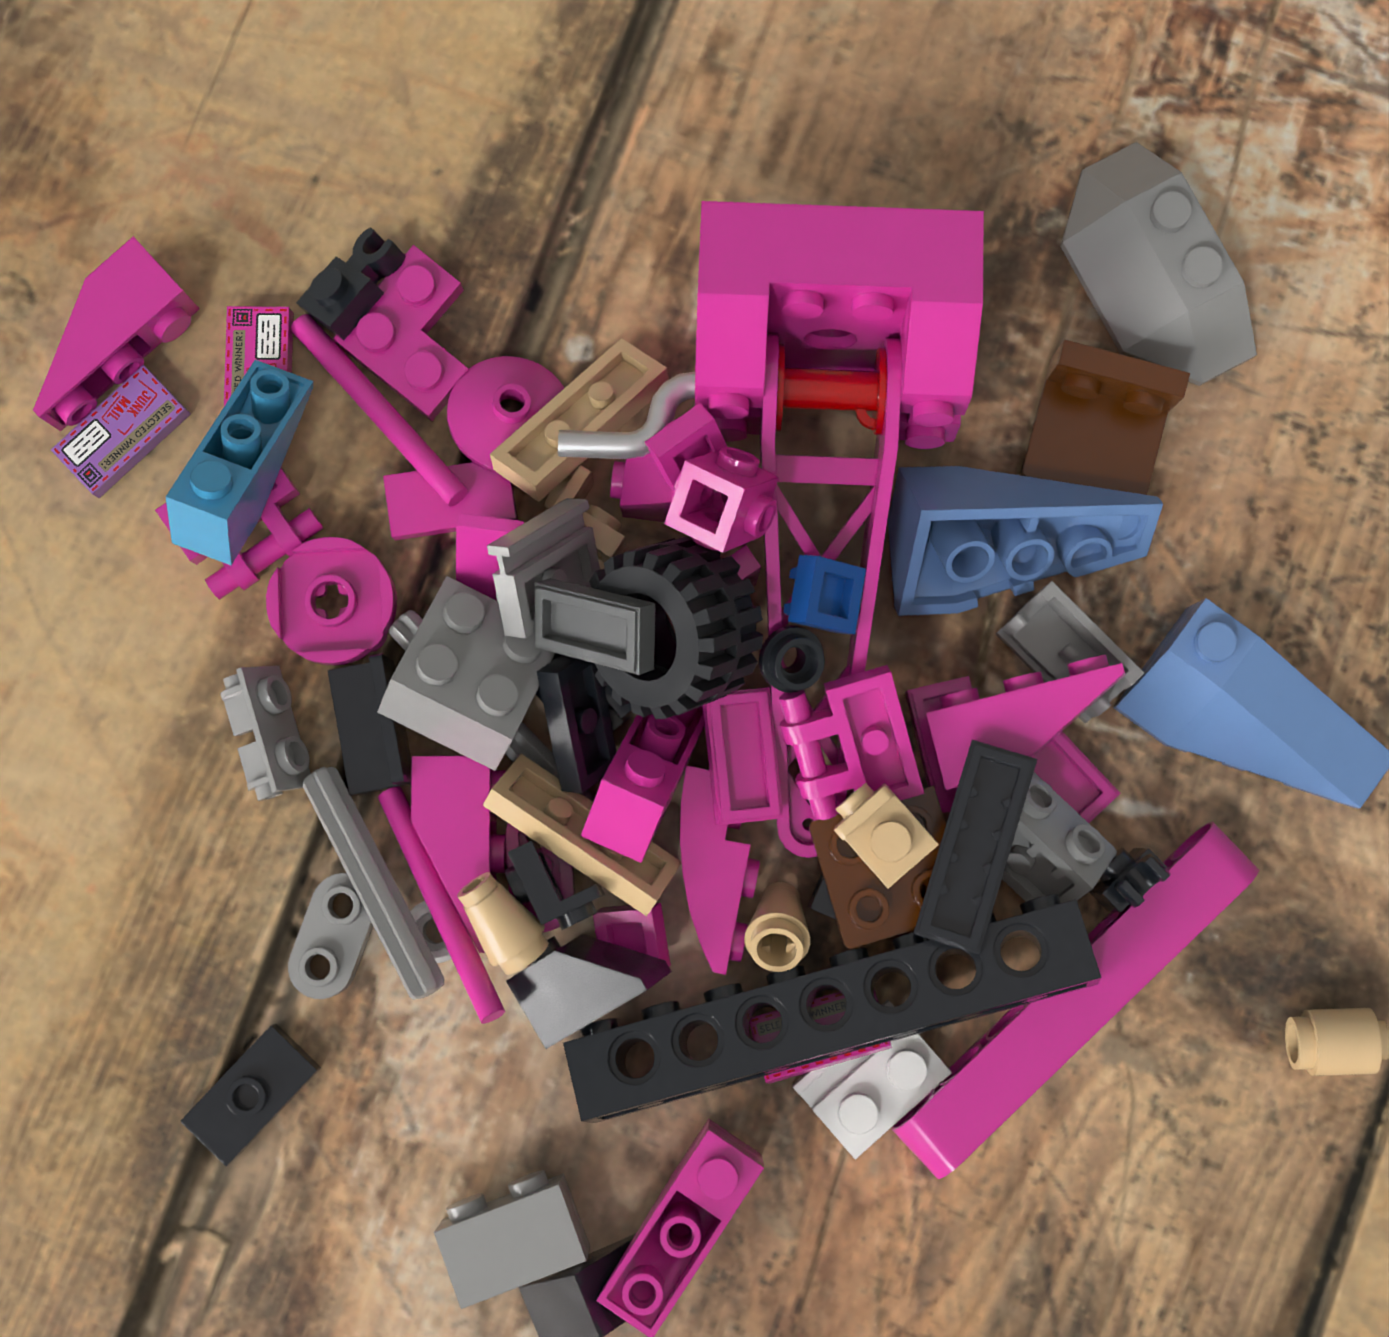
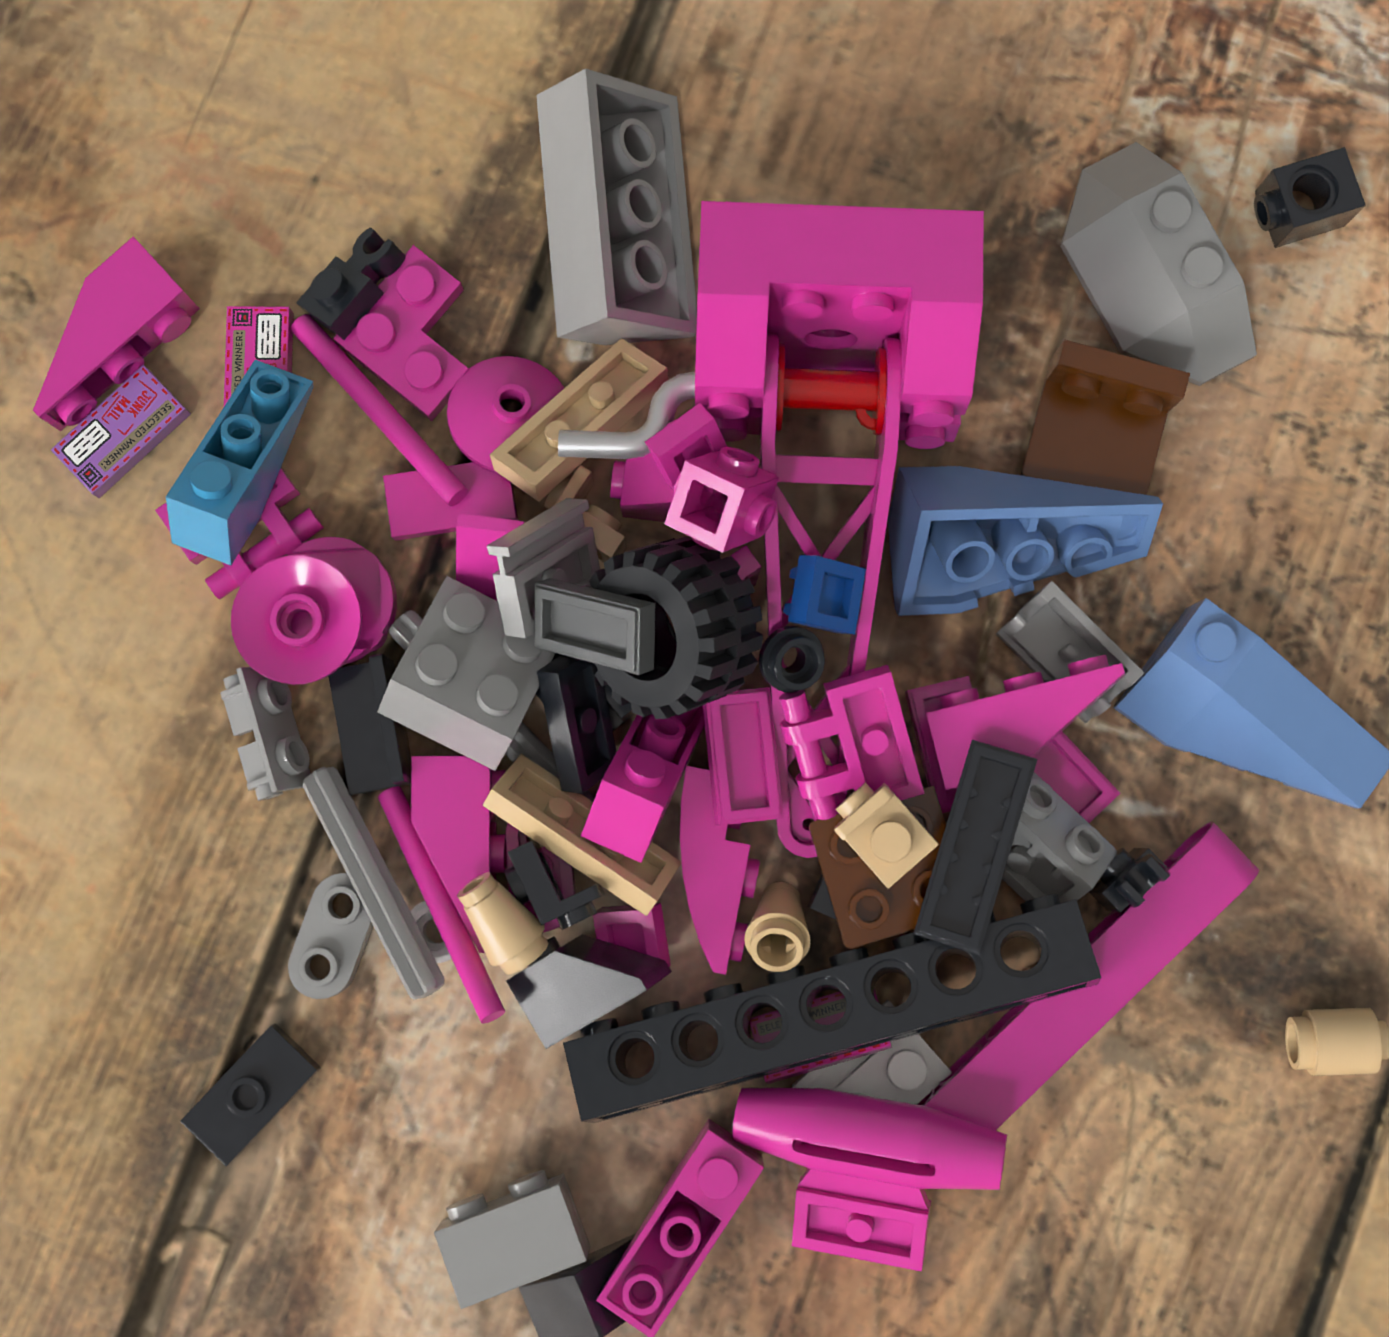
none -> dark pink dish [231,555,362,685]
none -> light grey slope [536,68,697,345]
none -> dark pink plate [733,1088,1007,1272]
none -> black brick [1254,147,1366,248]

